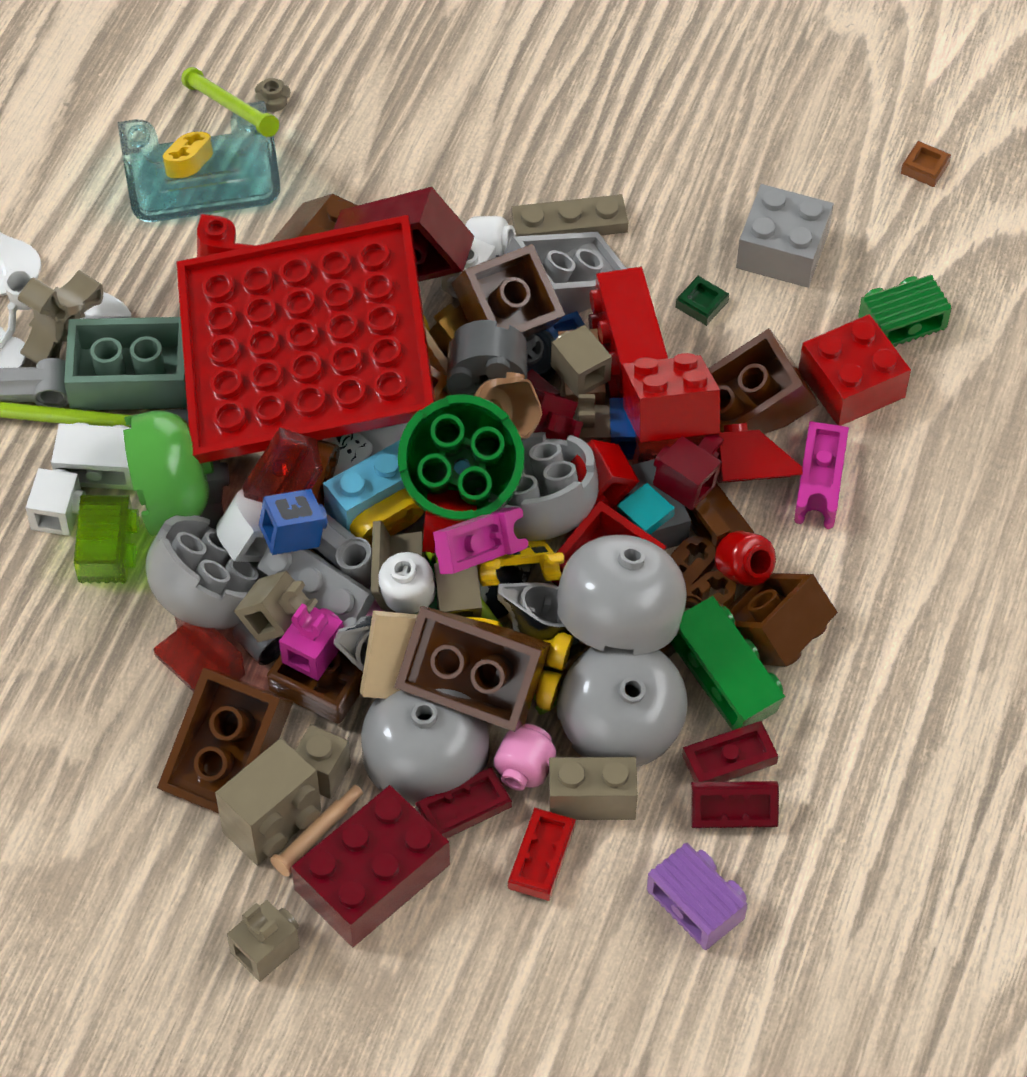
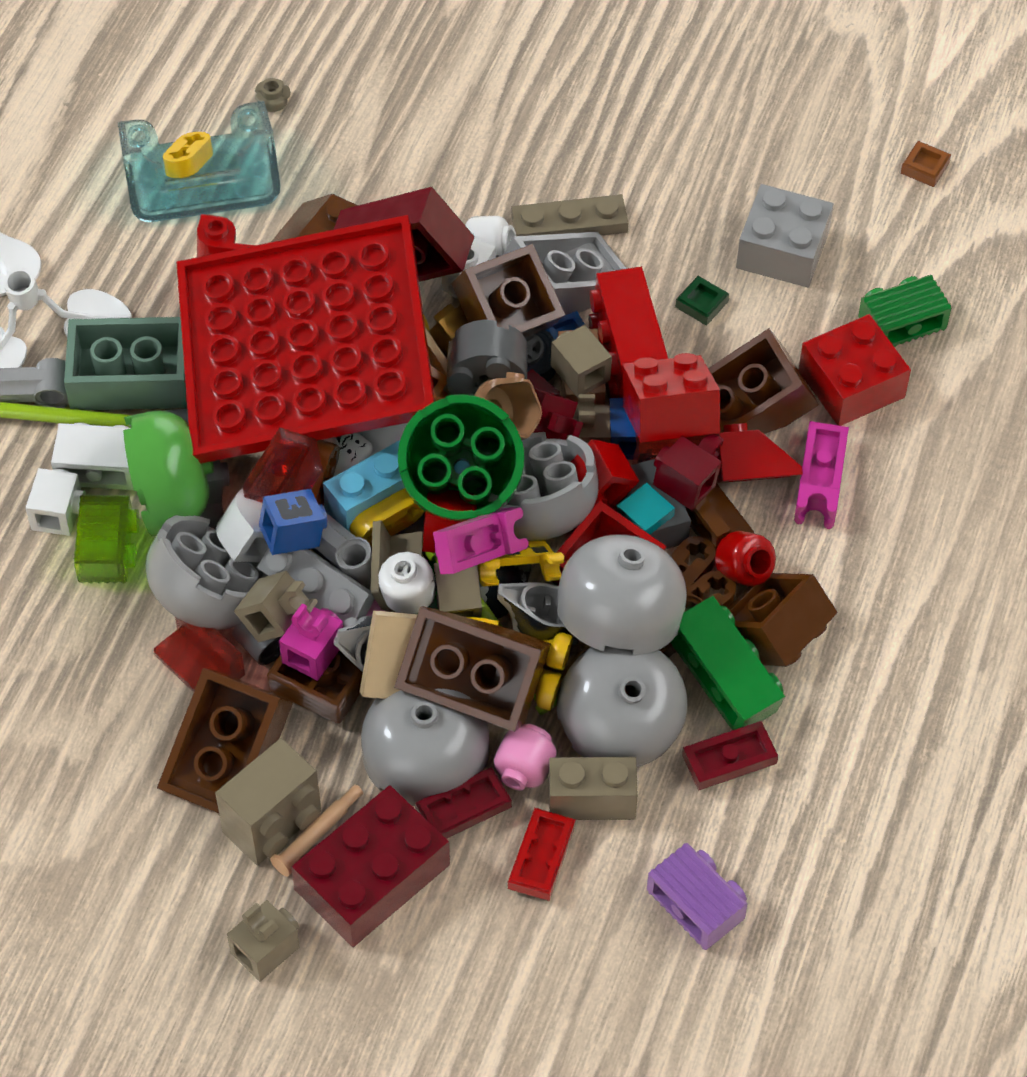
dark tan piece [18,270,103,364] -> none
lime bar [181,67,279,137] -> none
dark tan brick [295,724,351,799] -> none
dark red plate [691,781,779,828] -> none

